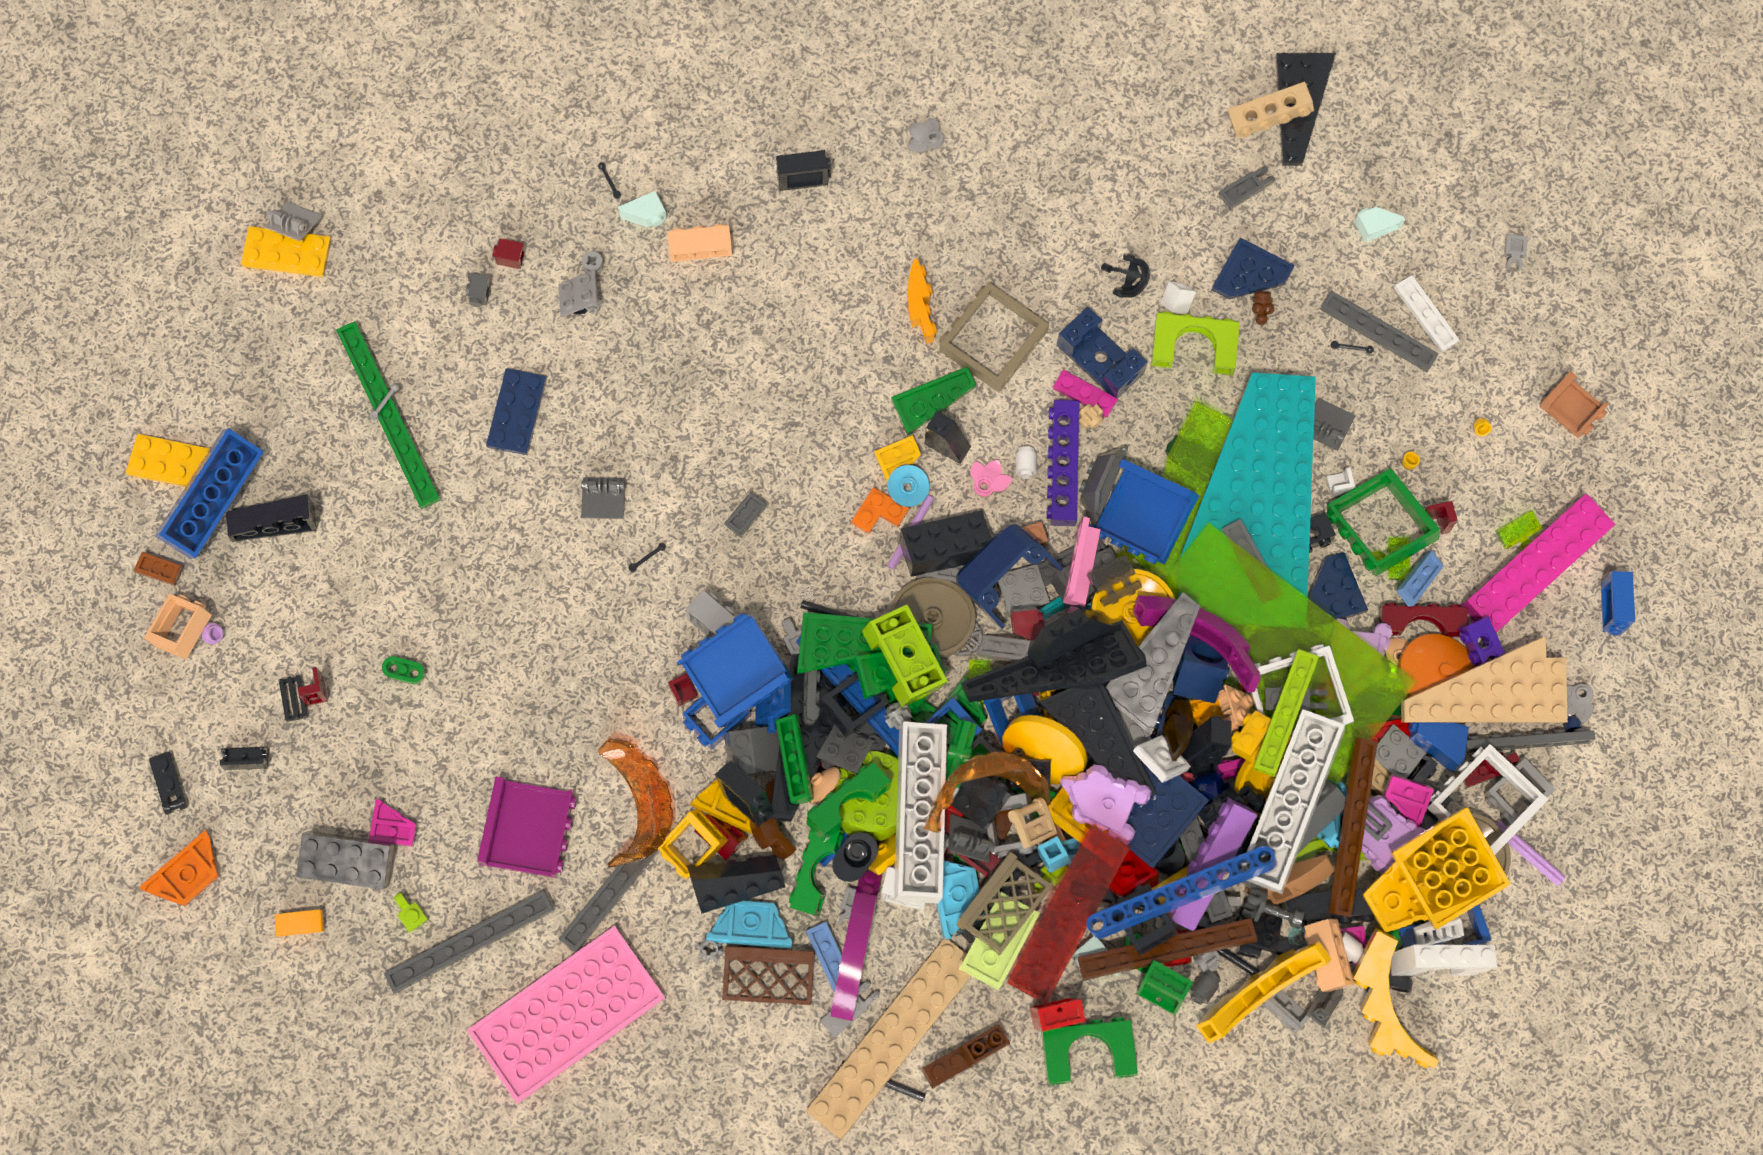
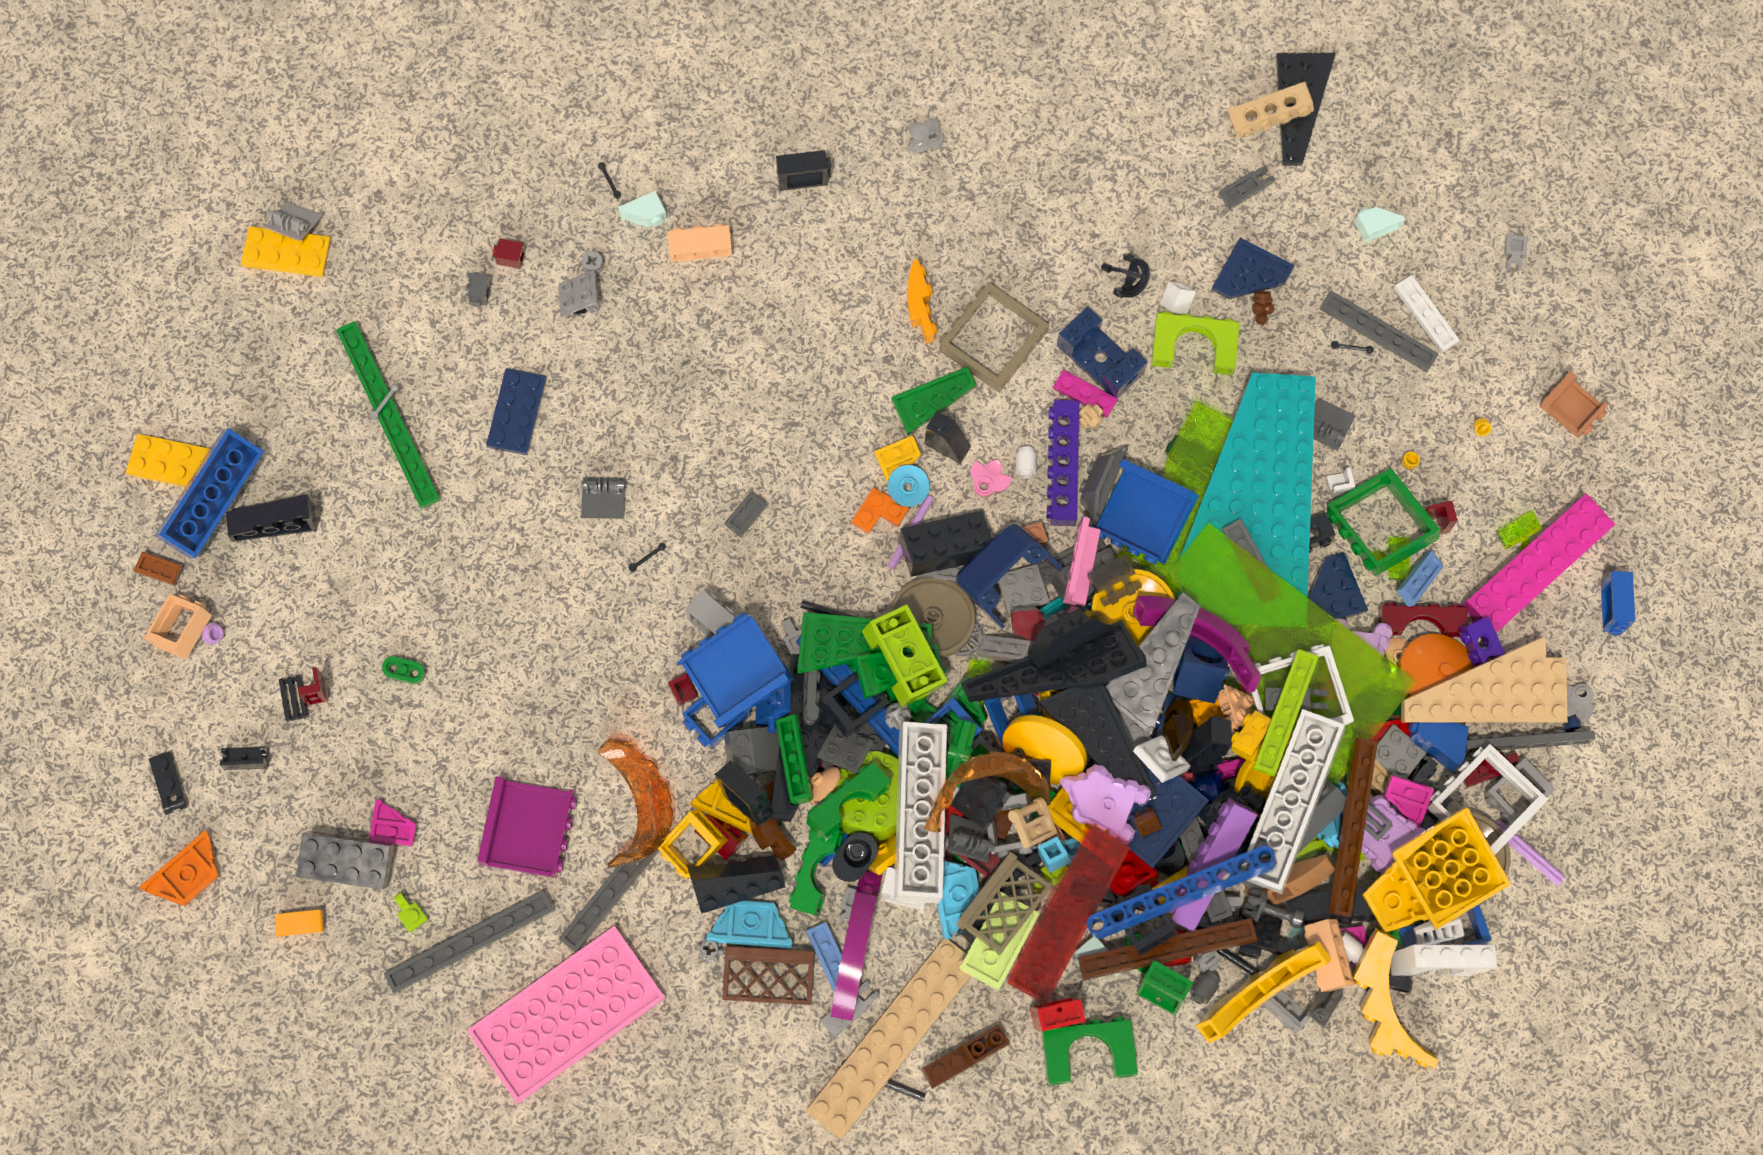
none -> reddish brown tile [1133,807,1162,837]

